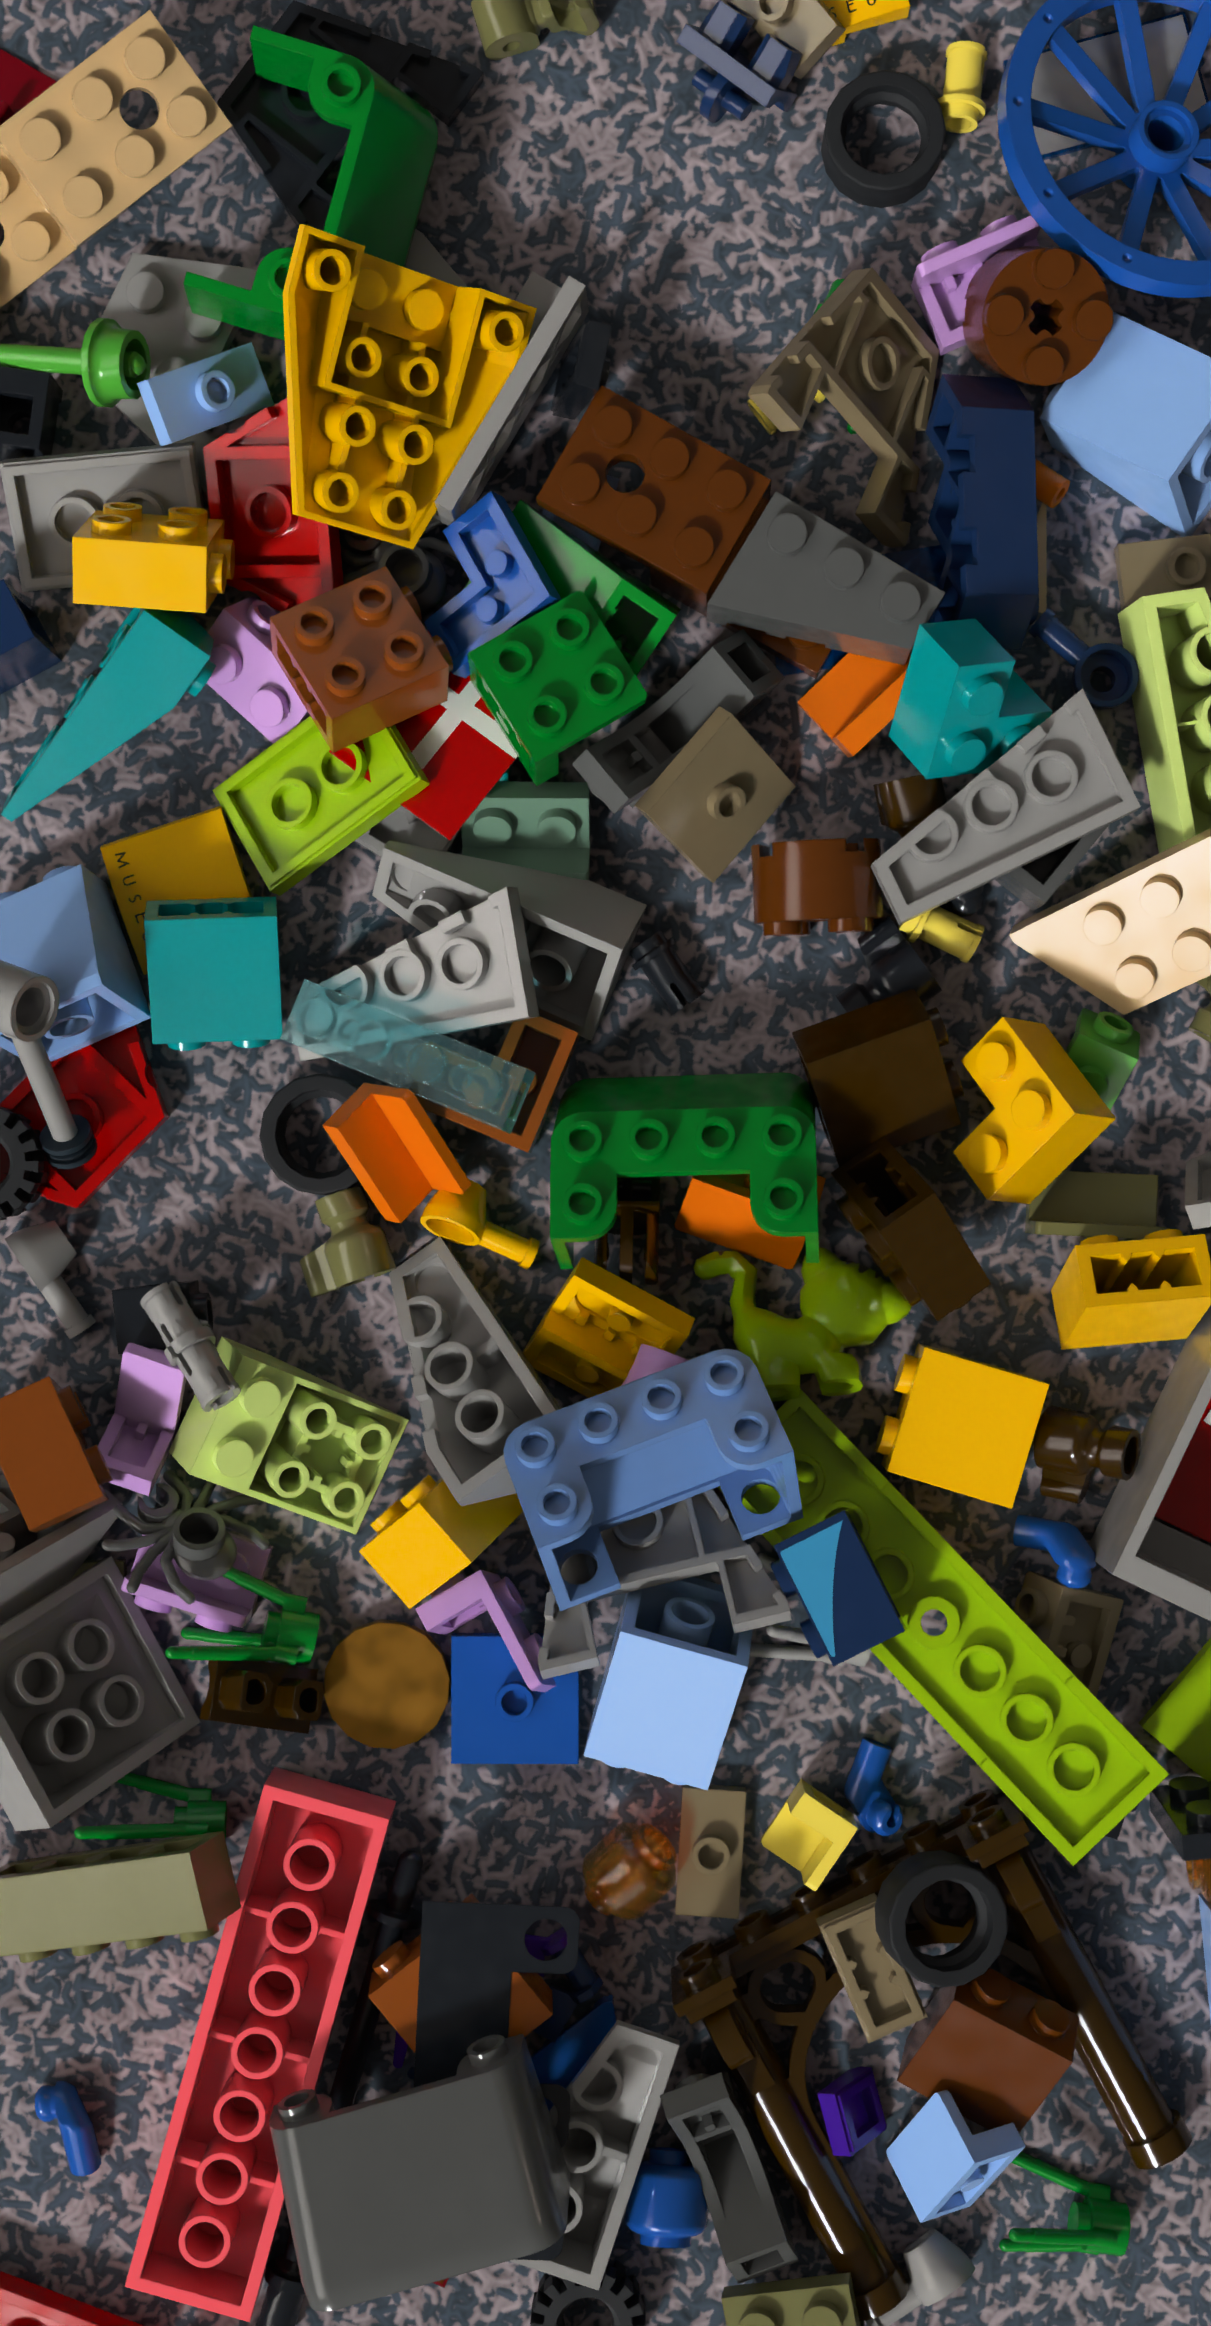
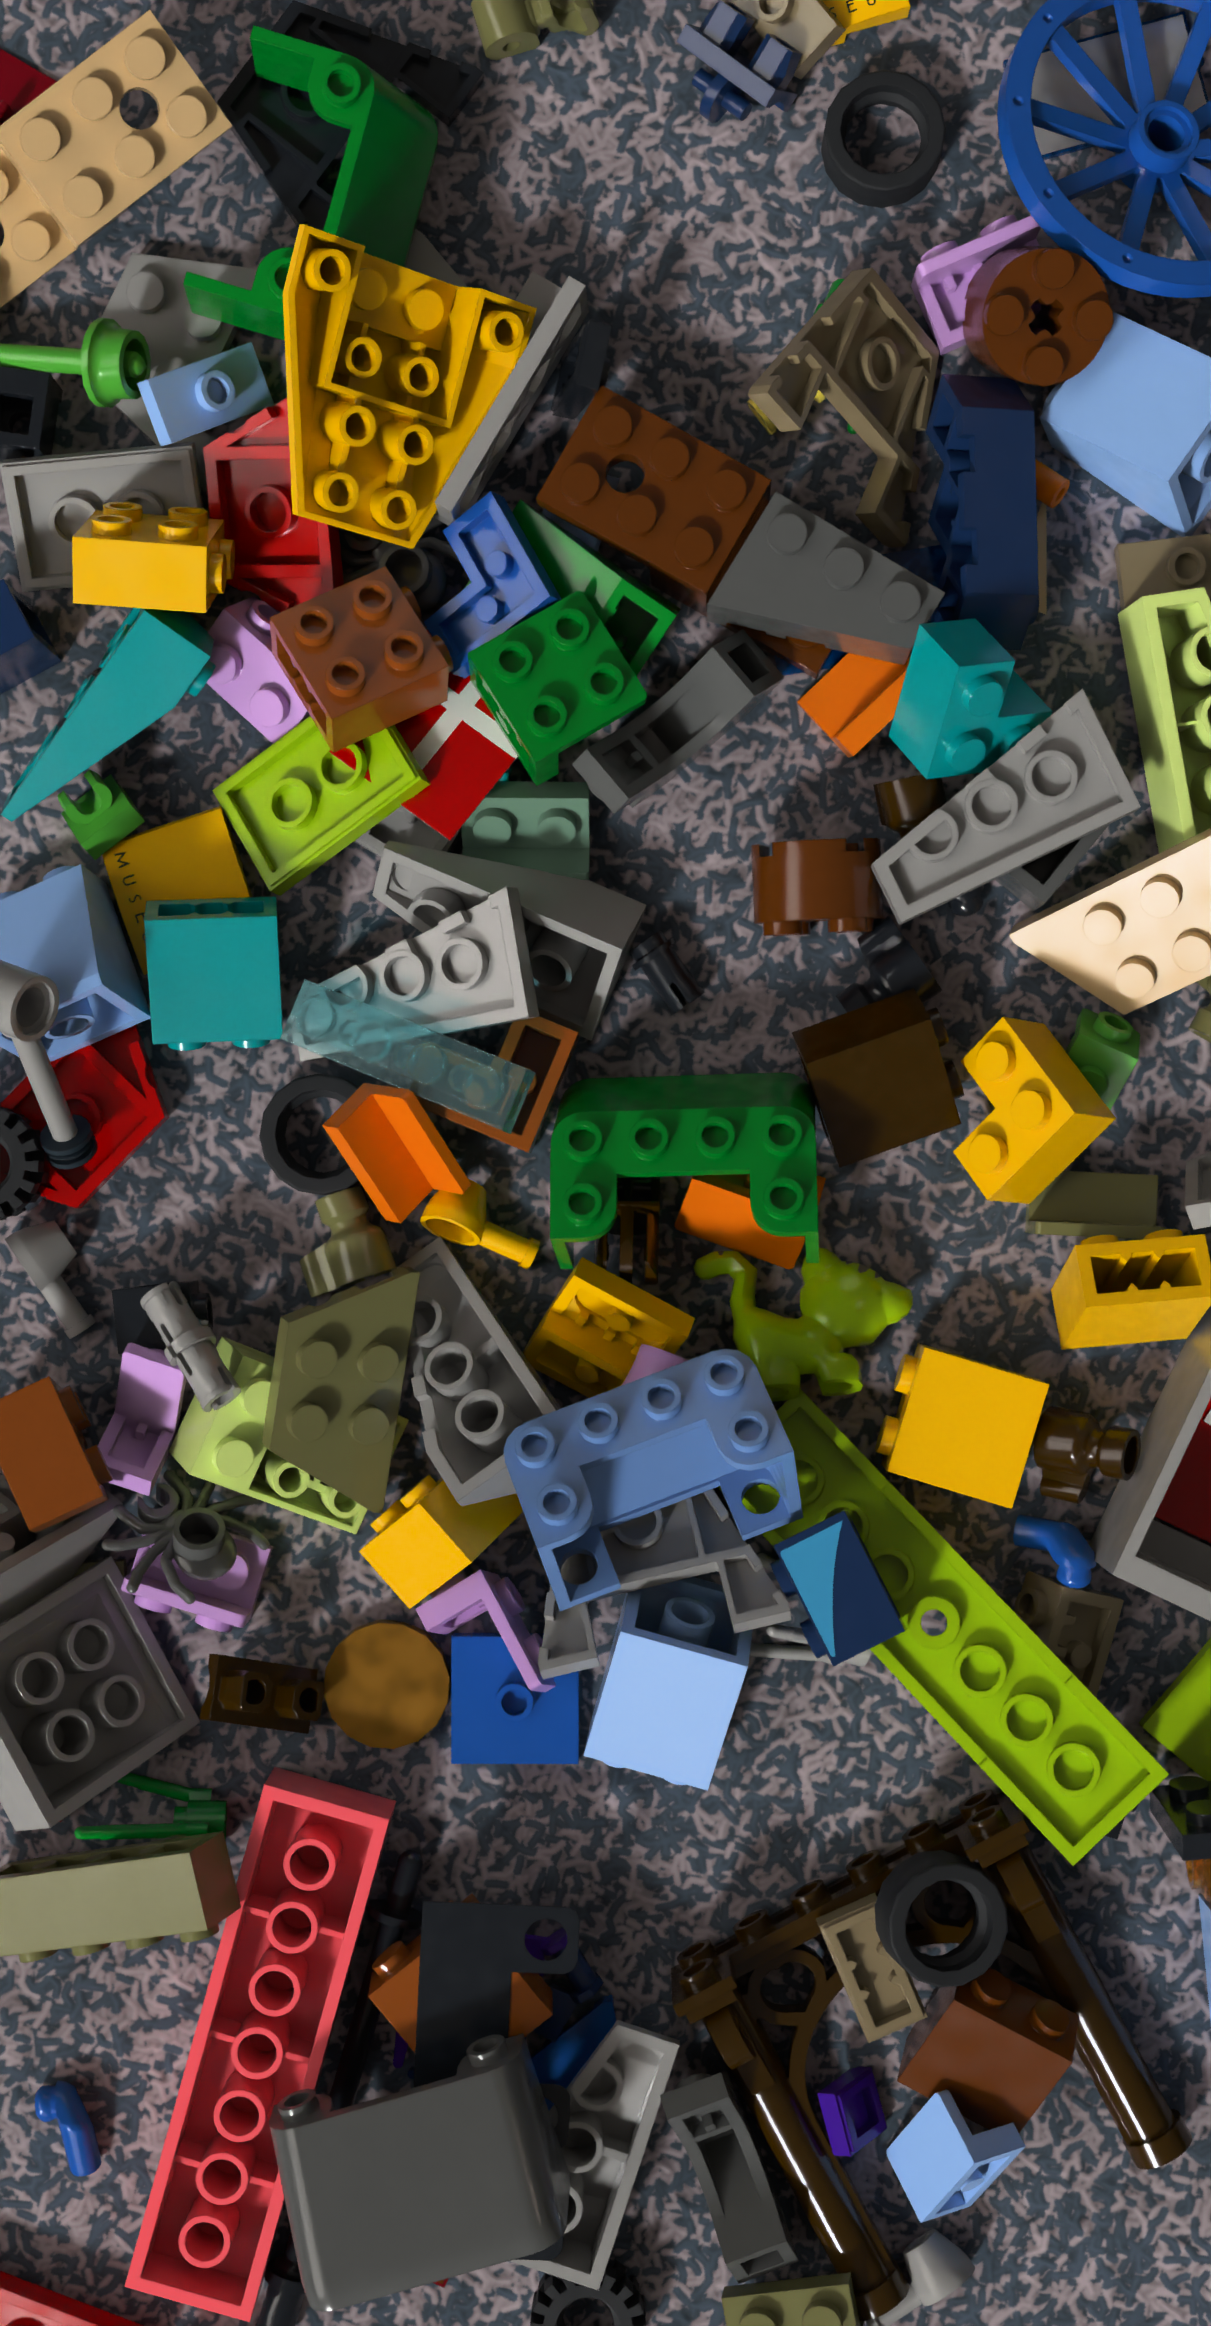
green plant [165,1567,320,1665] -> none
clear orange head [582,1822,677,1920] -> none
blue head [625,2147,708,2248] -> none
dark tan plate [634,706,796,883] -> none
dark tan plate [675,1785,746,1919] -> none
light yellow panel [761,1779,858,1891] -> none
dark brown brick [831,1136,991,1321] -> none
blue arm [844,1737,903,1836] -> none
light yellow pin [898,906,984,963] -> none
light yellow pin [937,41,988,133] -> none
green plant [999,2151,1131,2257] -> none
dark blue bar [1028,607,1139,710] -> none
none -> bright green tile [58,770,145,860]
none -> olive wing [262,1267,420,1513]

